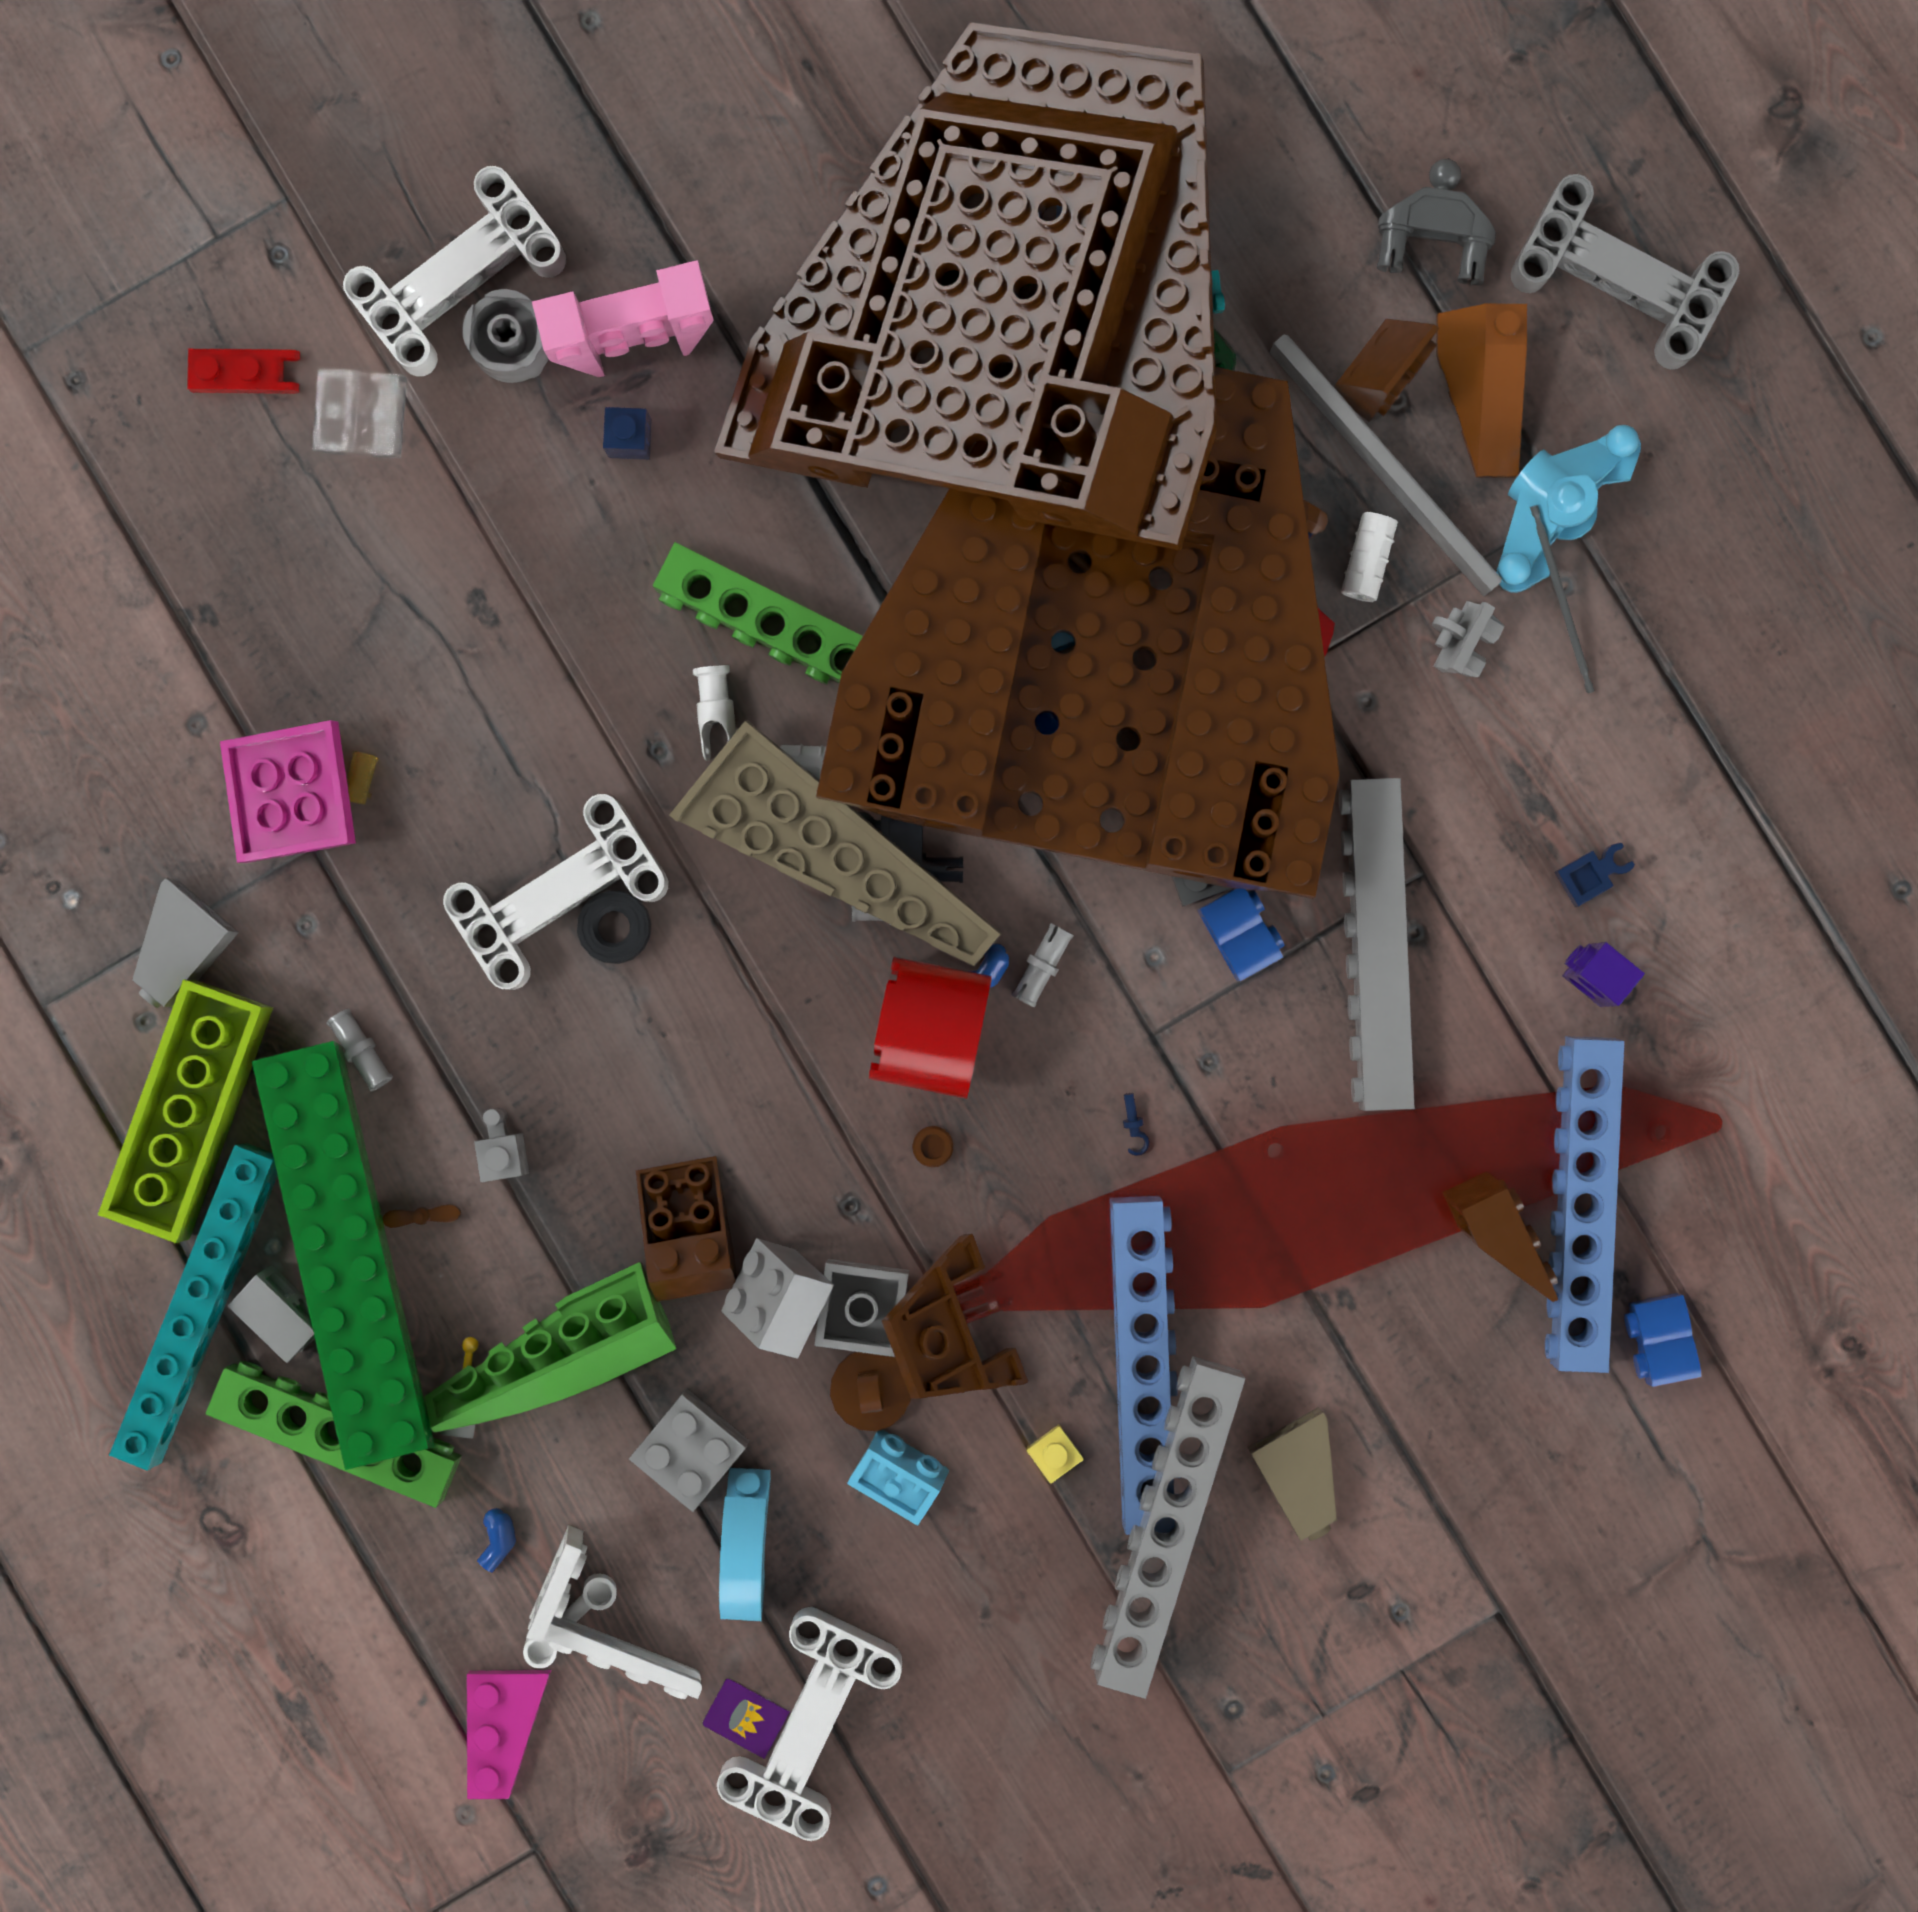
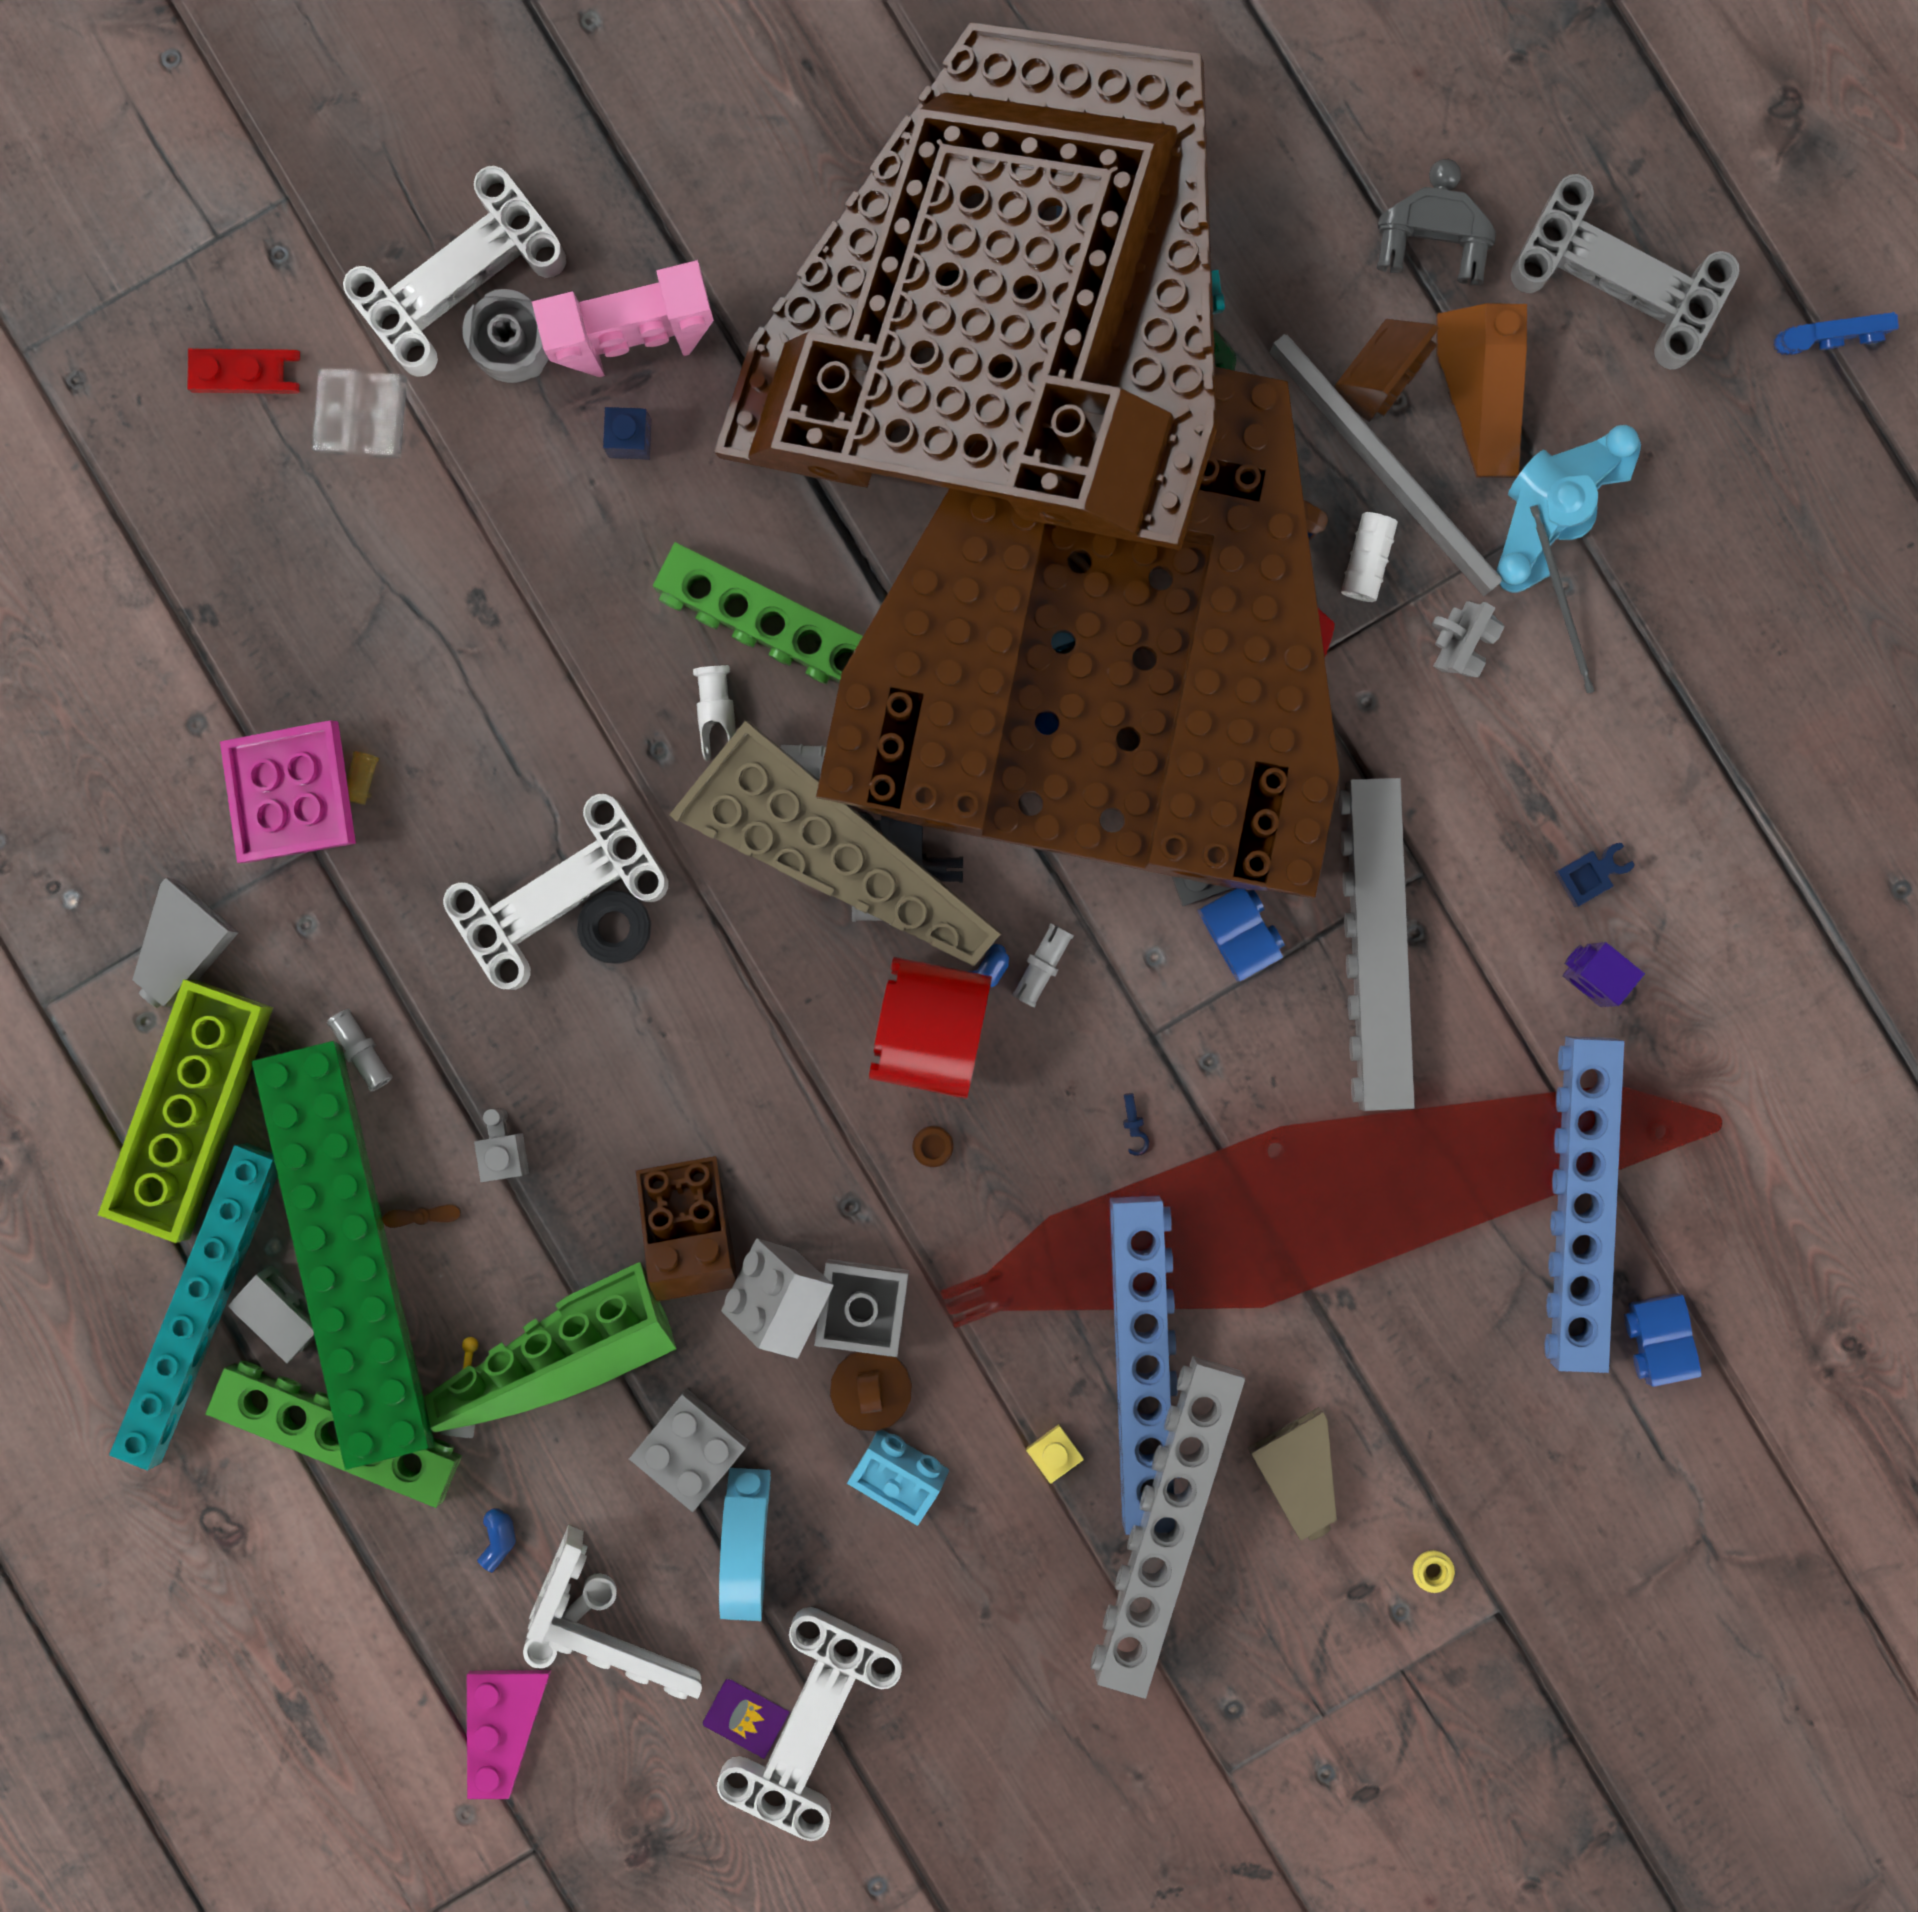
reddish brown wing [882,1234,1028,1399] -> none
reddish brown slope [1442,1171,1559,1302] -> none
none -> light yellow plate [1413,1550,1455,1593]
none -> blue hinge [1773,312,1899,355]

